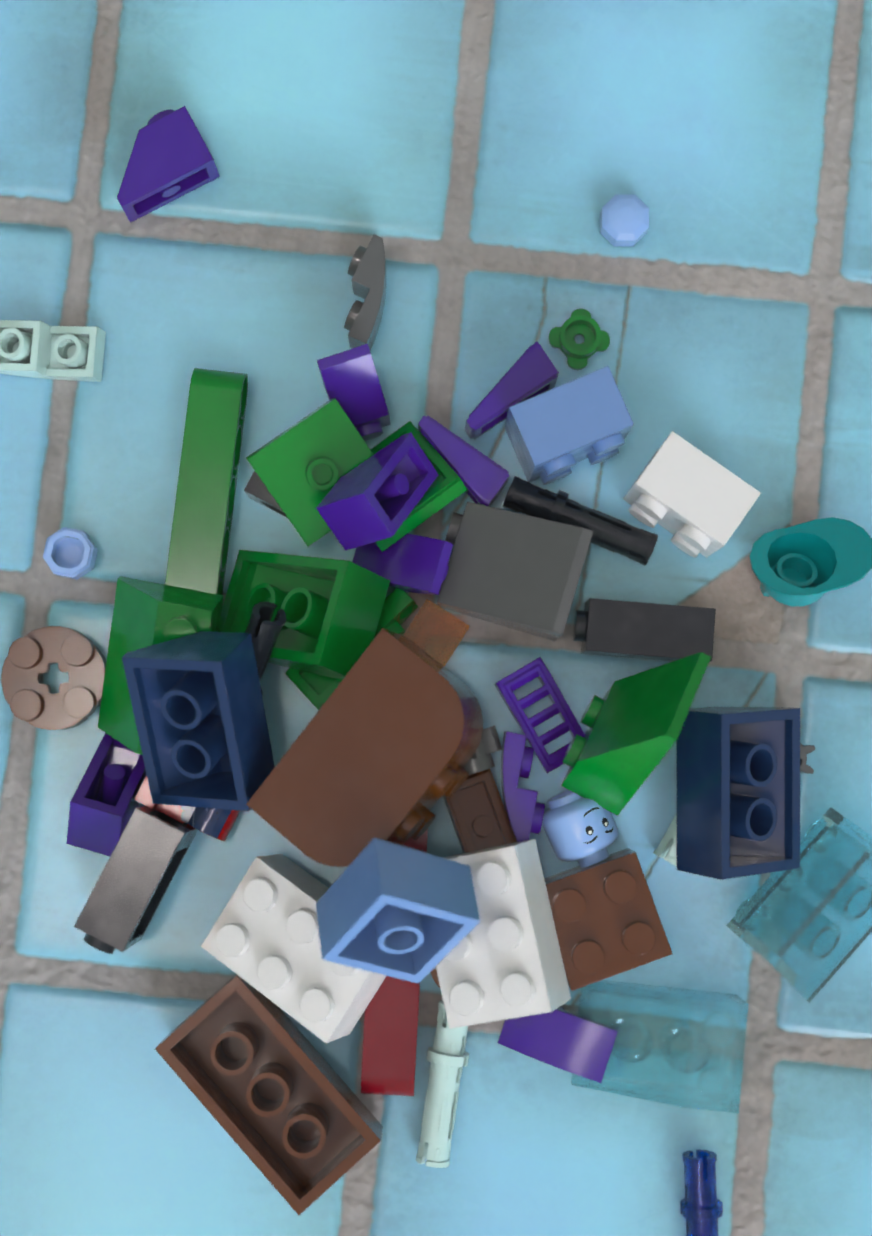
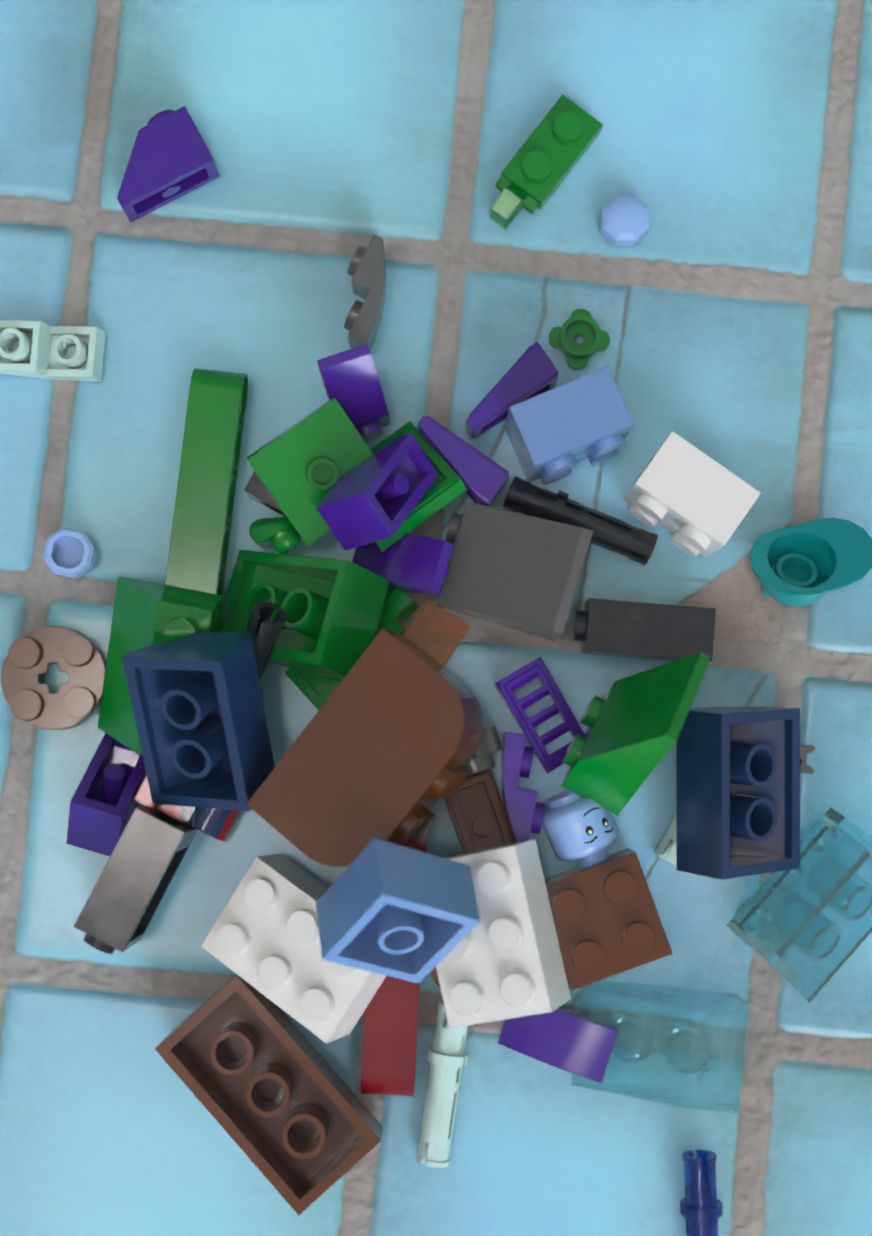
none -> green arm [249,517,301,554]
none -> green hinge [489,94,603,230]

